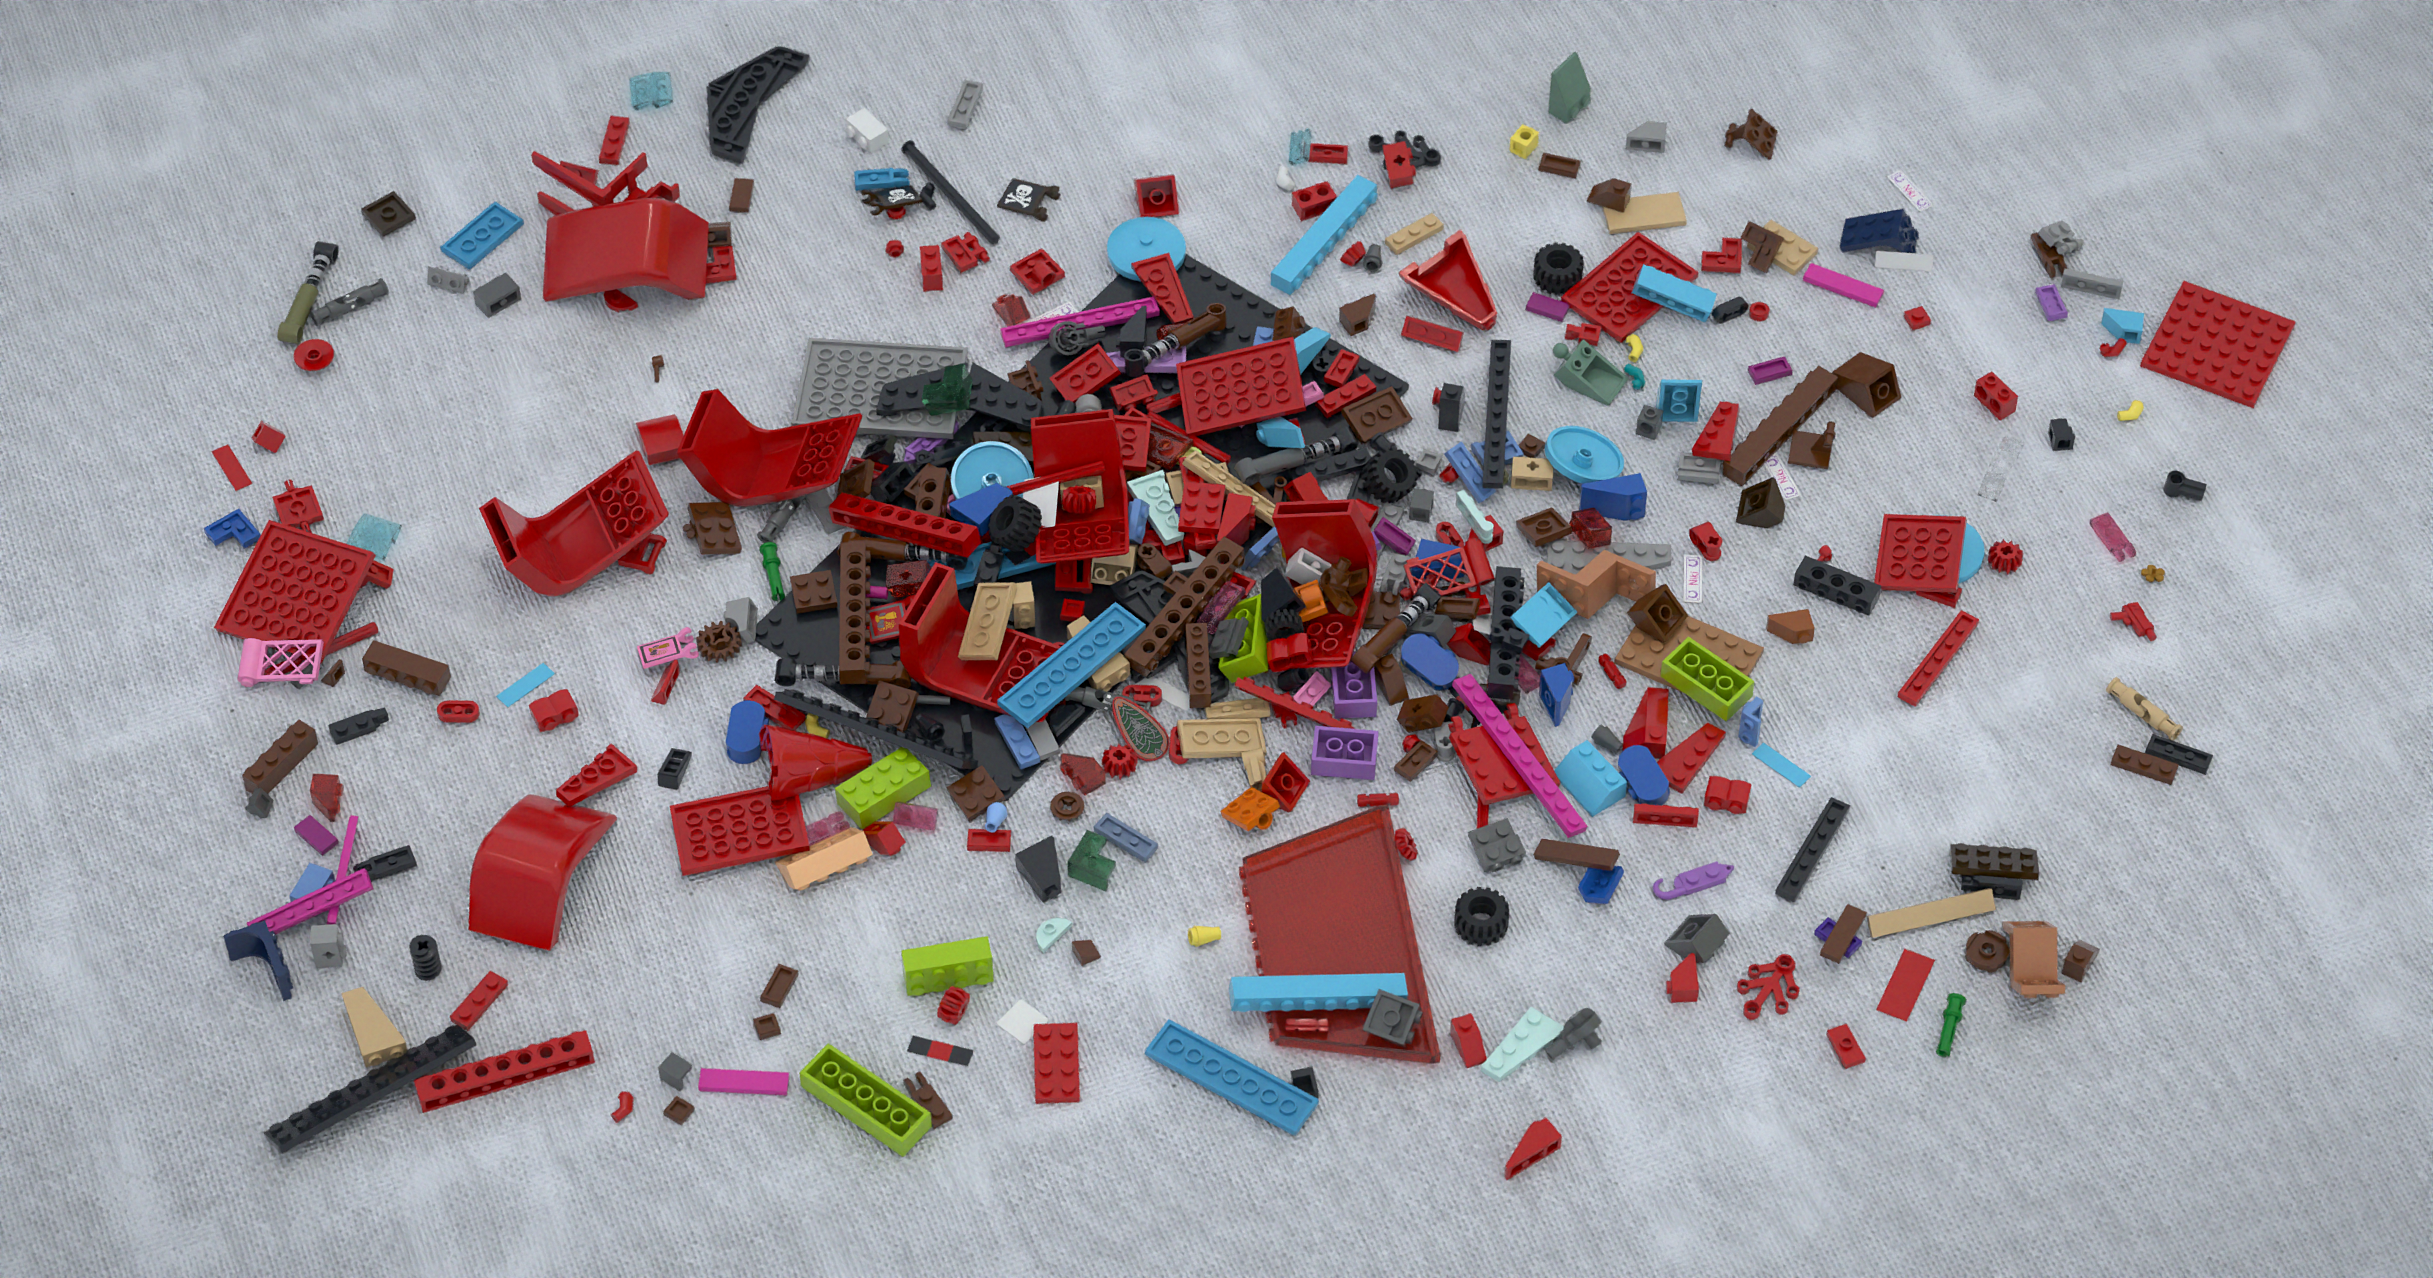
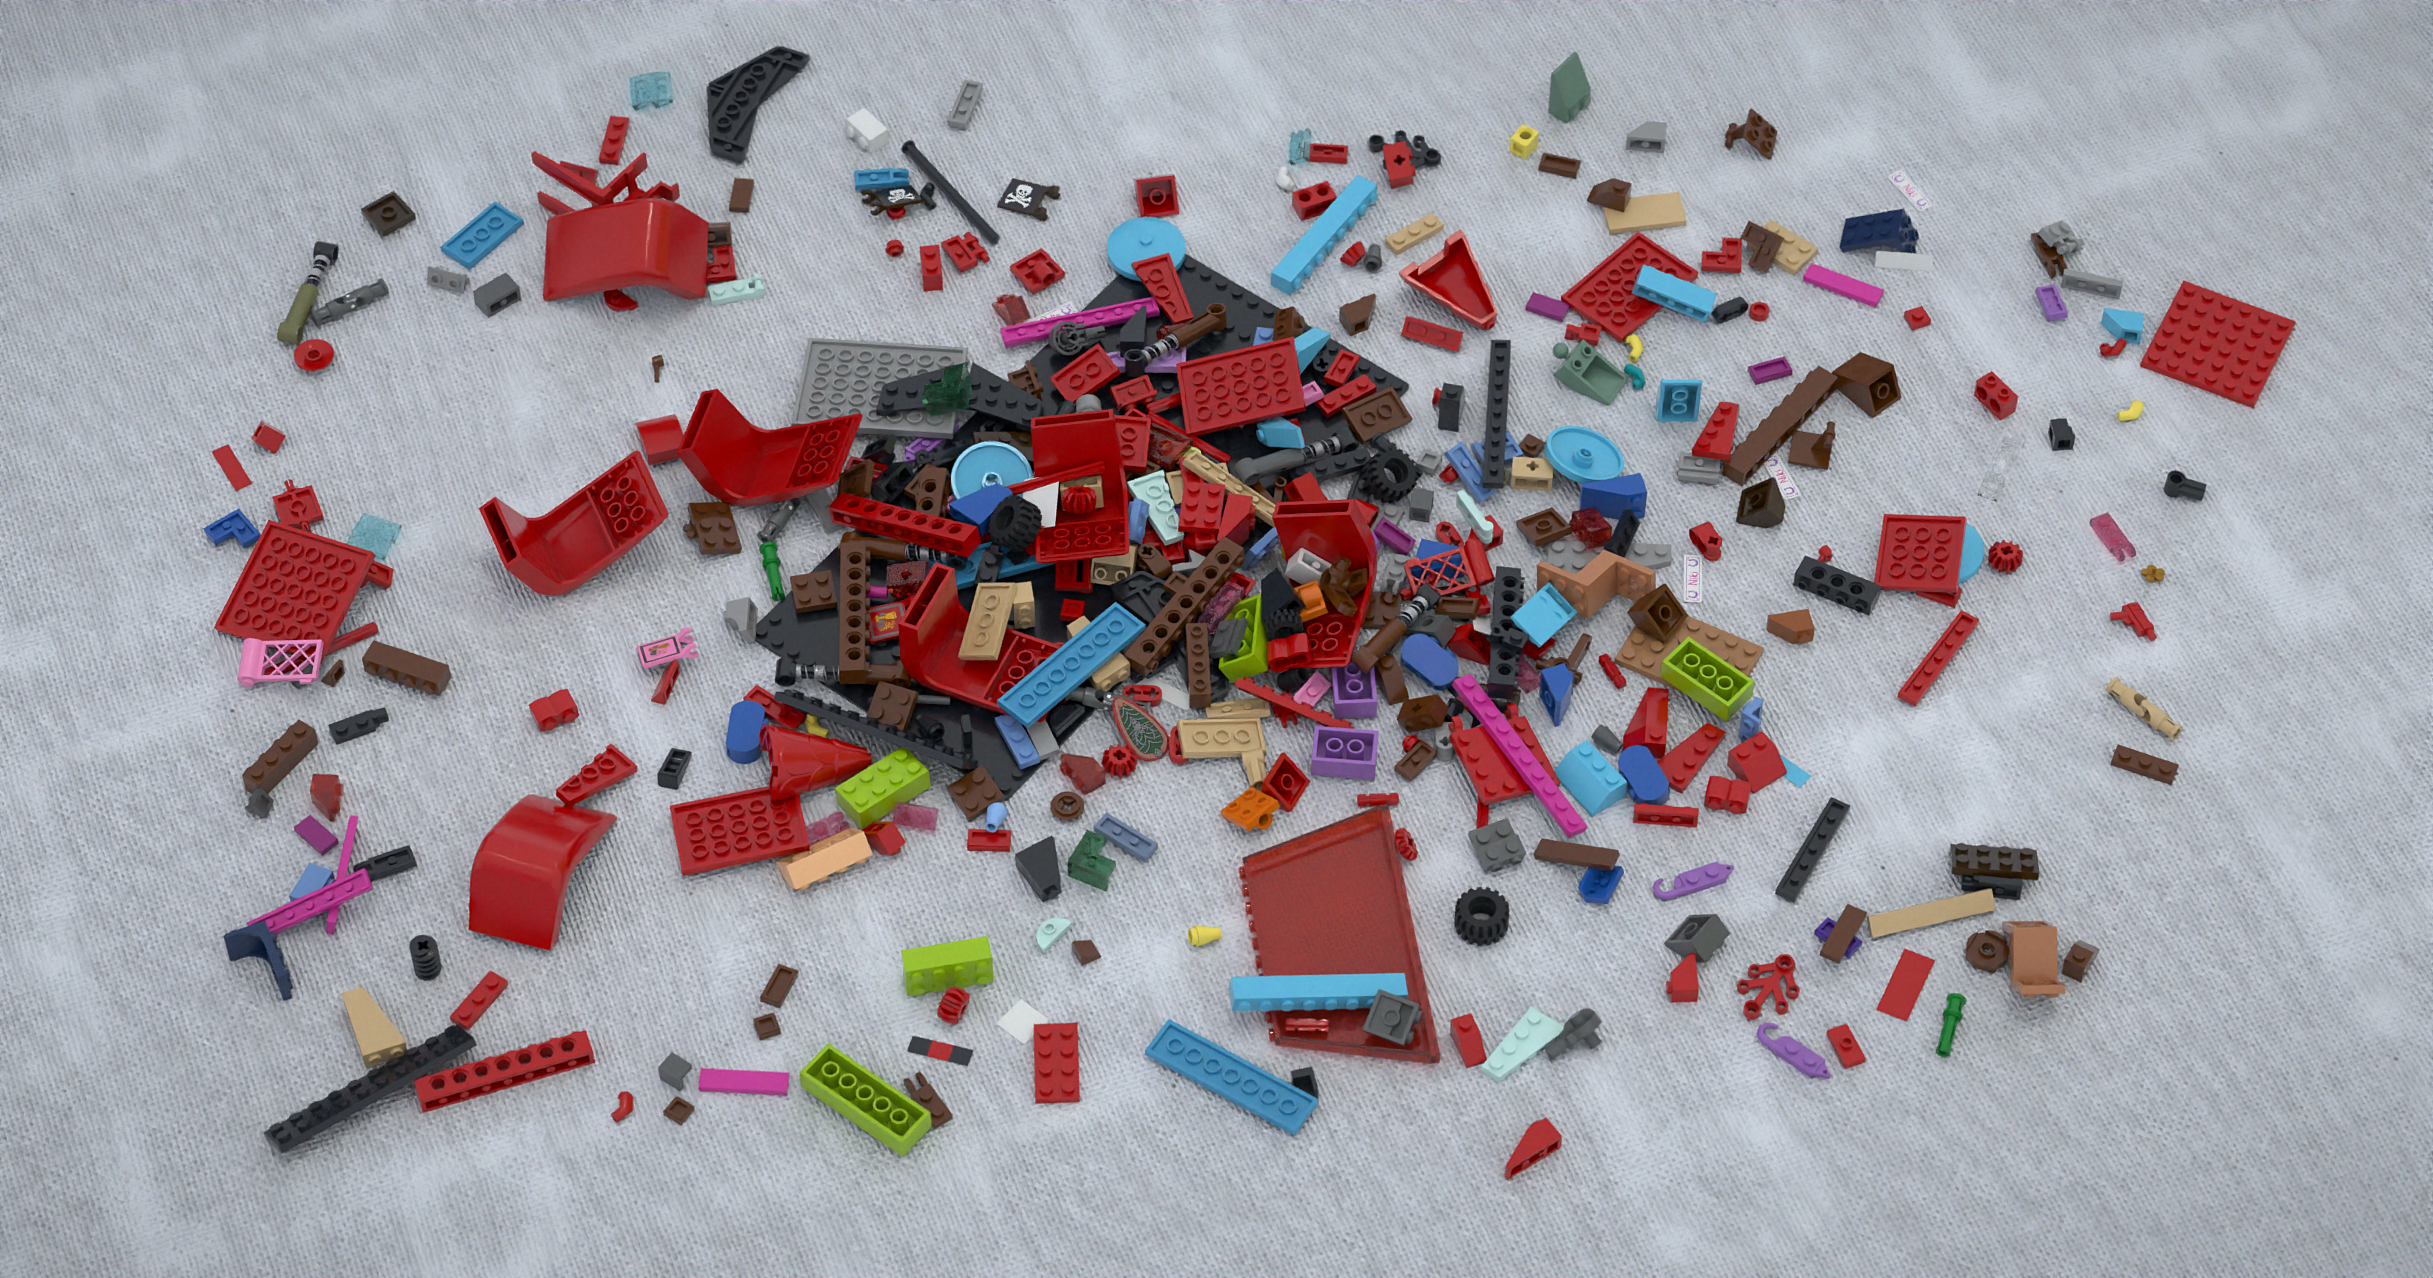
light grey brick [310,924,347,968] -> none
red plate [437,700,480,723] -> none
medium azure sticker [496,663,555,707] -> none
red plate [618,533,667,575] -> none
reddish brown gear [696,621,742,663] -> none
black tyre [1533,242,1584,295] -> none
dark grey brick [1636,404,1663,440] -> none
black tile [2145,734,2213,775] -> none
none -> light aqua plate [708,274,766,306]
none -> black plate [1604,509,1640,558]
none -> red slope [1727,731,1787,794]
none -> medium lavender plate [1757,1022,1830,1079]

